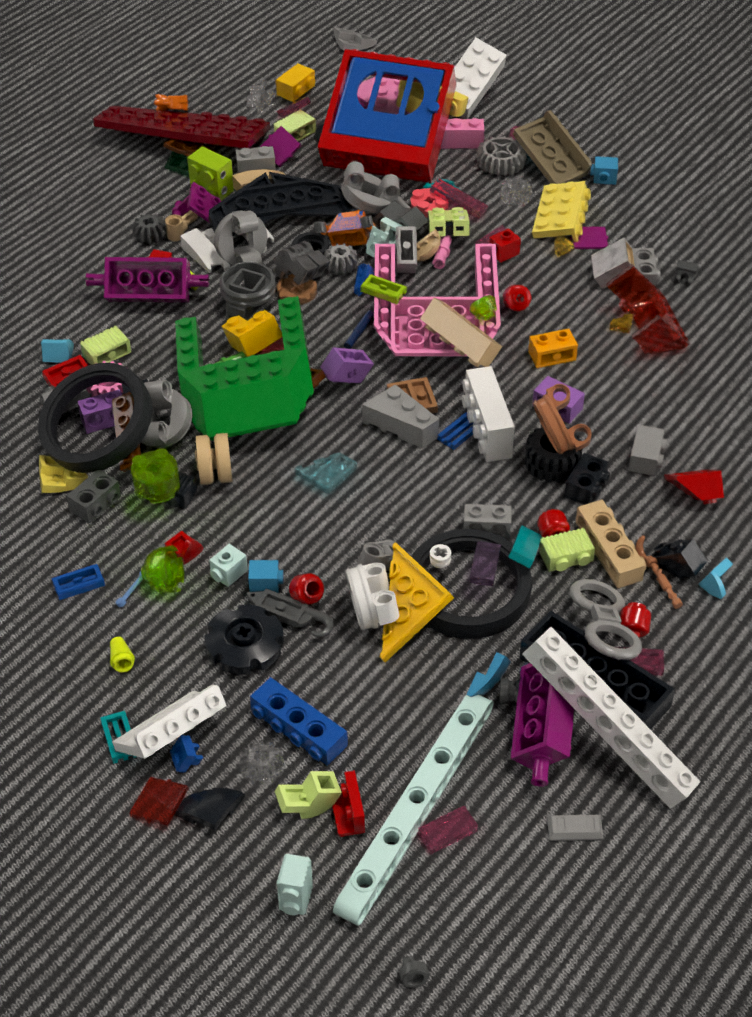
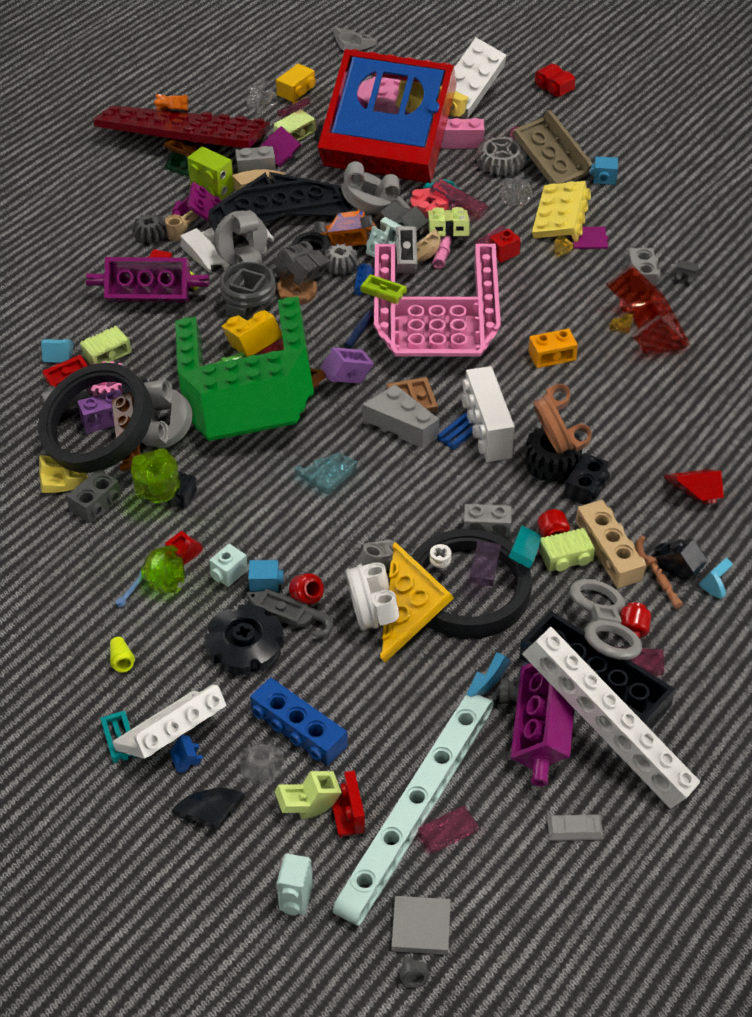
blue tile [52,564,105,600] -> none
clear red piece [129,777,189,826] -> none
tan wheel [195,433,232,485] -> none
tan brick [420,298,502,367] -> none
clear neon green cone [469,295,497,322] -> none
red head [503,284,531,311] -> none
medium lavender brick [532,376,585,424] -> none
flat silver piece [591,238,636,289] -> none
light grey brick [629,425,667,476] -> none
none -> light grey tile [392,896,451,955]
none -> red brick [535,63,576,97]

